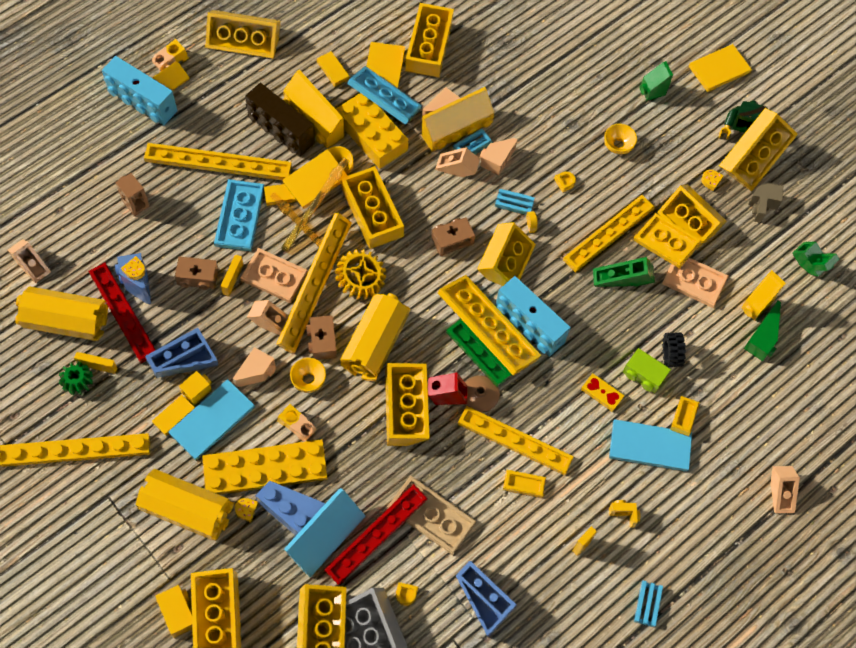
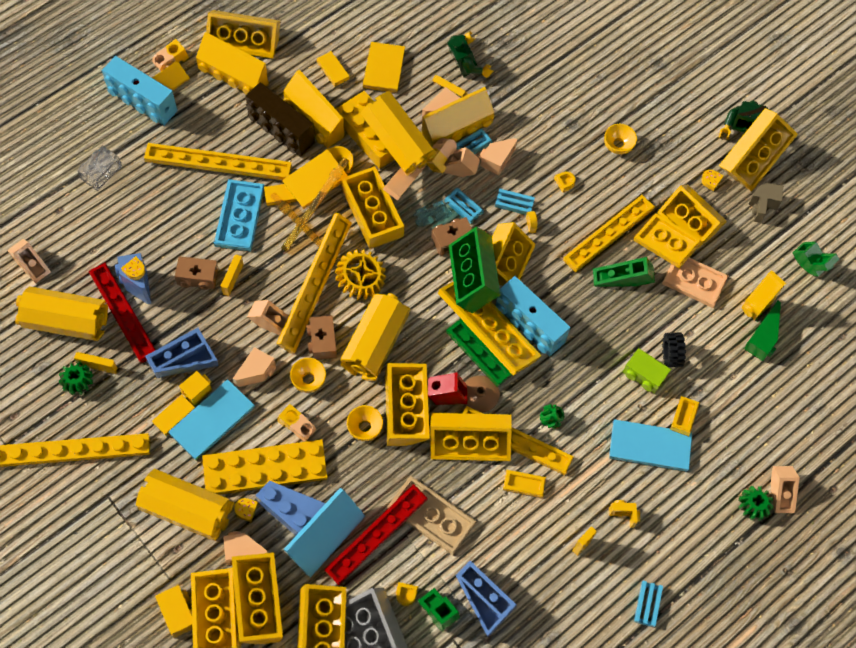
medium nougat brick [115,173,150,216] -> none
light nougat tile [240,248,308,304] -> none
medium azure tile [347,66,423,125] -> none
yellow brick [405,3,454,78] -> none
yellow tile [581,373,625,412] -> none
green slope [640,61,673,101] -> none
yellow tile [689,44,752,92] -> none
none -> clear brick [77,145,122,191]
none -> yellow slope [196,32,268,94]
none -> light nougat slope [223,531,268,565]
none -> yellow slope [231,553,283,645]
none -> yellow piece [347,405,383,441]
none -> yellow brick [360,91,437,176]
none -> light nougat tile [383,165,427,200]
none -> clear light blue hinge [412,200,452,227]
none -> green brick [418,588,460,631]
none -> leg [426,138,457,173]
none -> yellow slope [430,413,512,461]
none -> yellow tile [432,75,468,98]
none -> medium azure tile [444,188,484,224]
none -> dark green torso [447,31,494,78]
none -> green brick [449,226,501,313]
none -> green gear [540,404,565,429]
none -> green gear [738,486,774,521]

